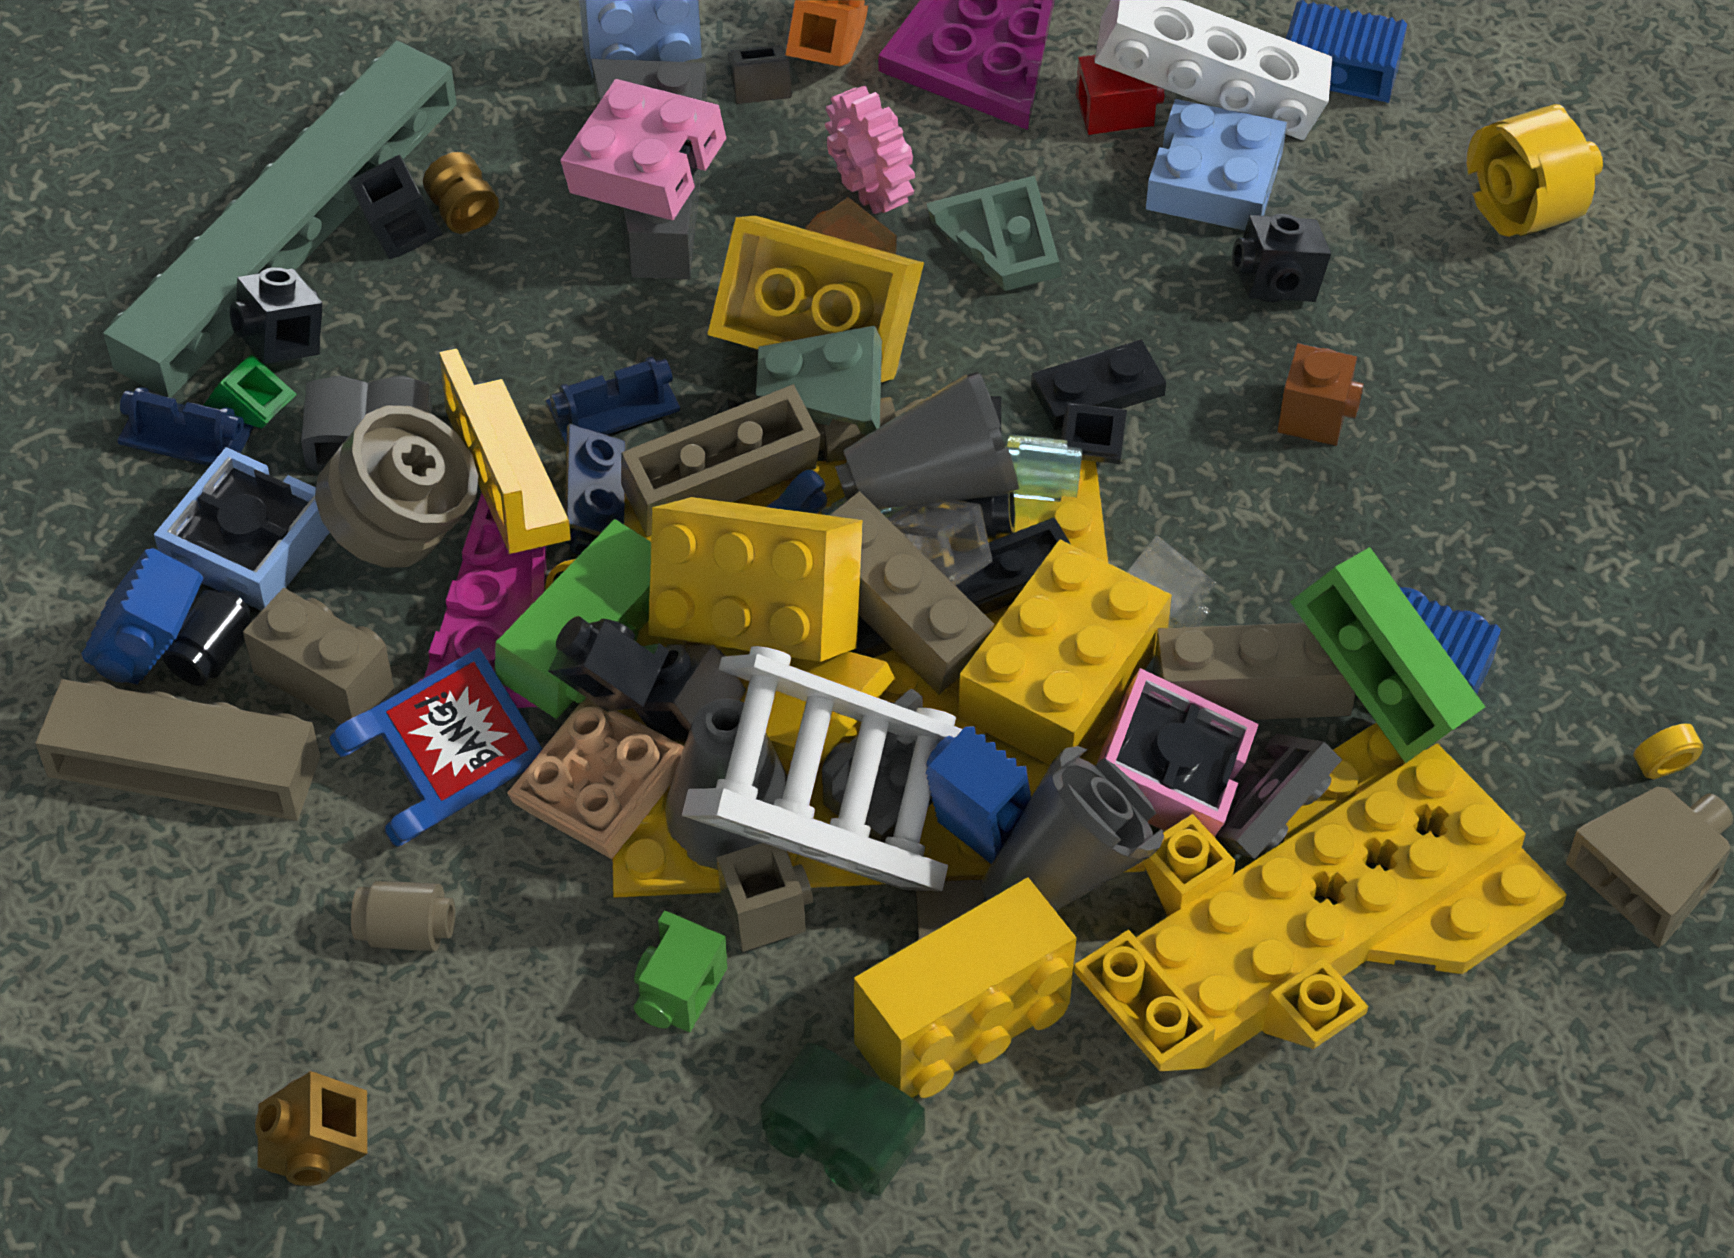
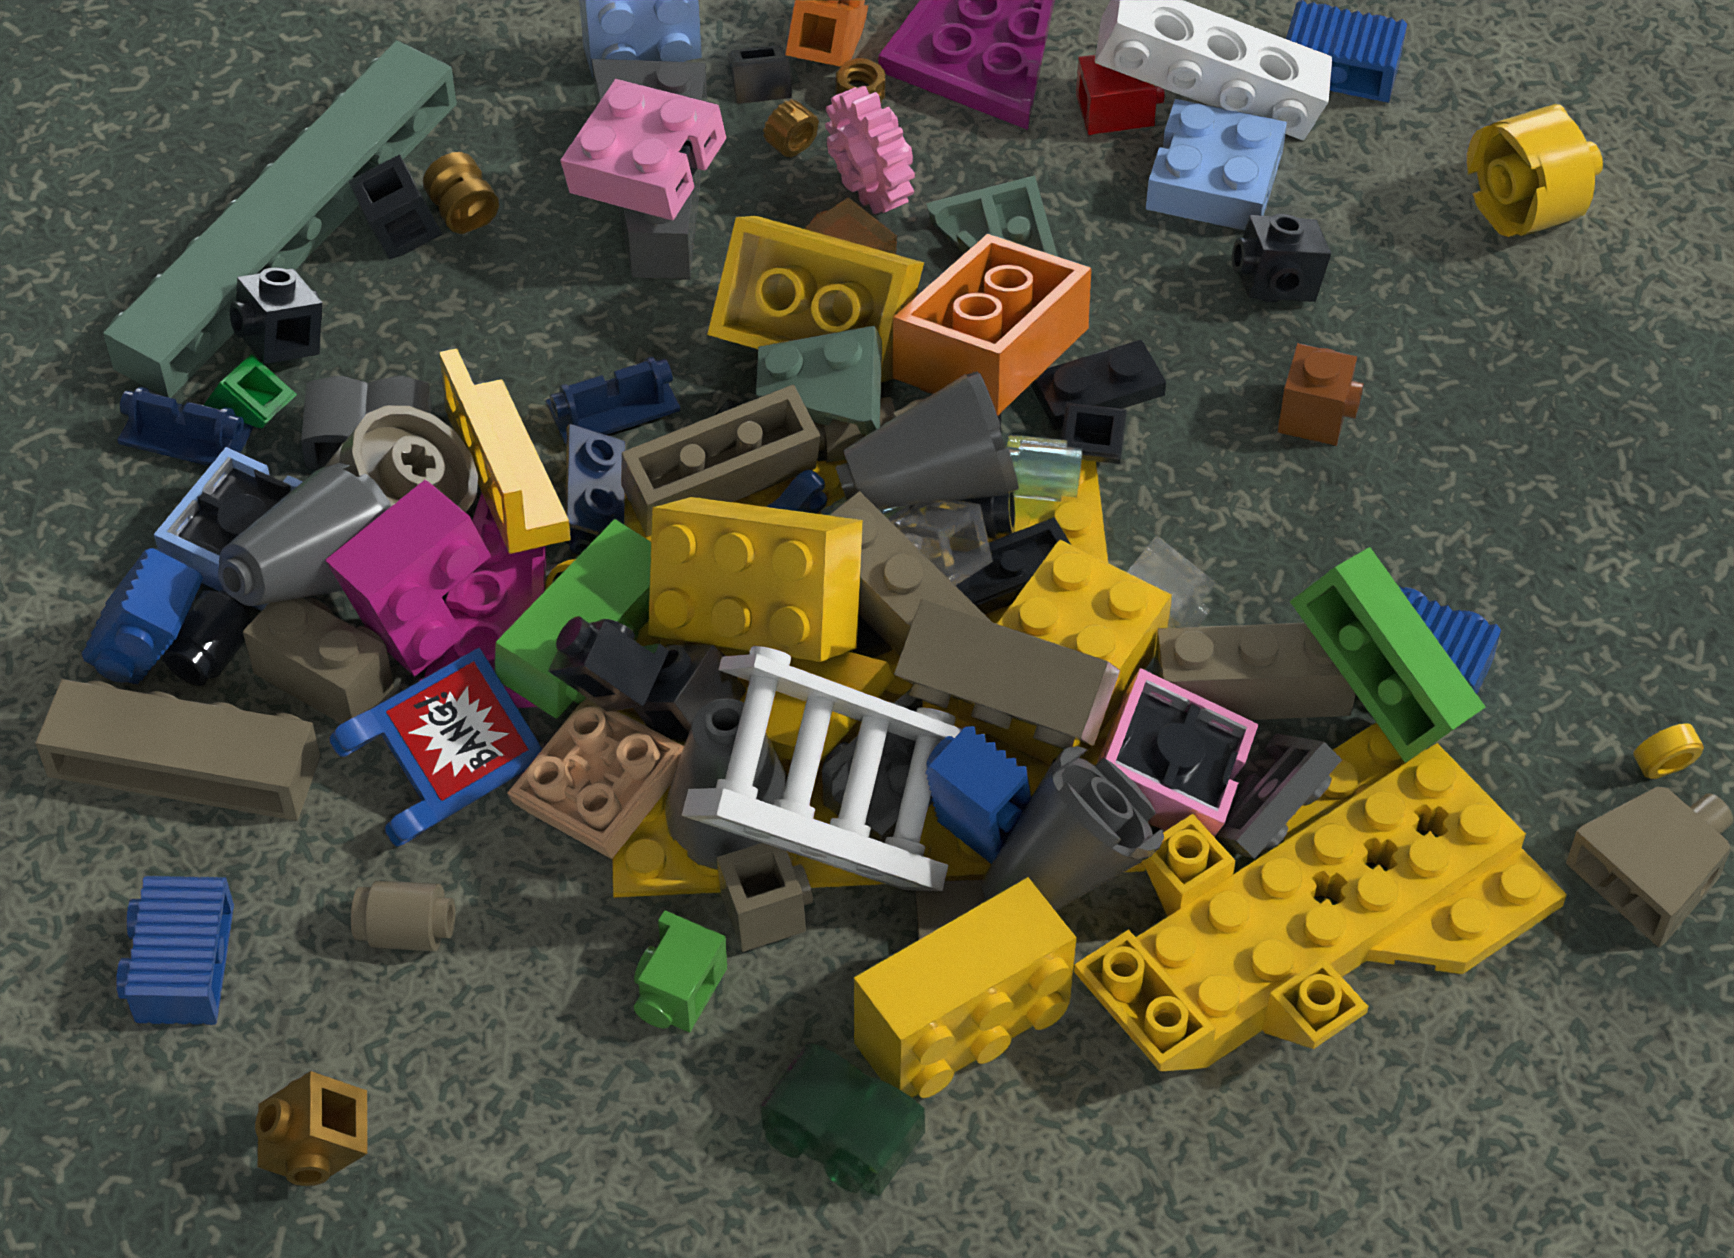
none -> blue brick [117,876,234,1025]
none -> dark grey cone [218,463,391,606]
none -> dark pink brick [325,479,491,677]
none -> pearl gold axle [763,99,819,158]
none -> pearl gold axle [836,58,885,103]
none -> orange brick [893,234,1091,415]
none -> dark tan brick [894,599,1120,749]

